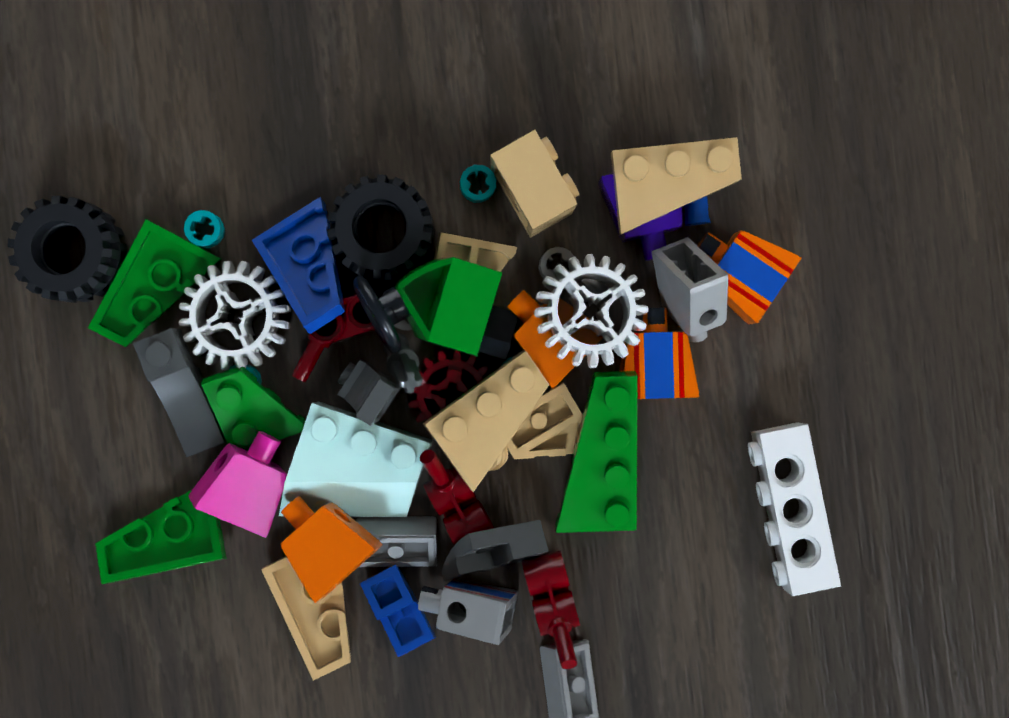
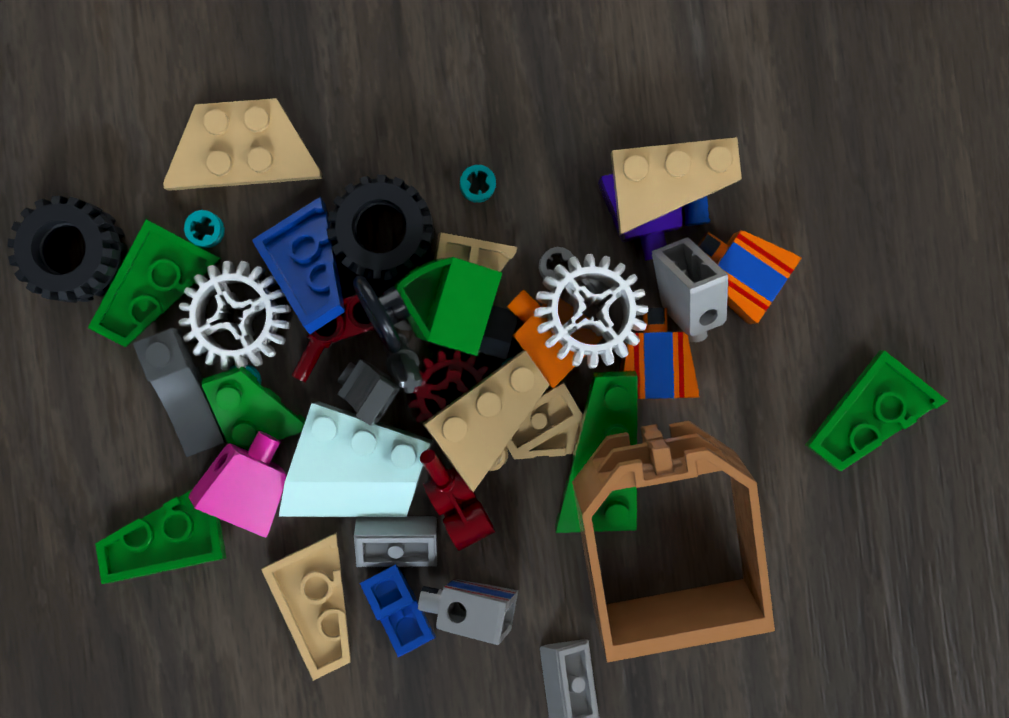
orange torso [281,496,383,603] -> none
dark grey slope [441,520,548,582] -> none
tan brick [490,130,579,238] -> none
dark red beam [521,550,580,669] -> none
white brick [748,422,841,596] -> none
none -> tan wing [163,98,322,191]
none -> medium nougat container [572,421,775,662]
none -> green wing [805,350,948,471]

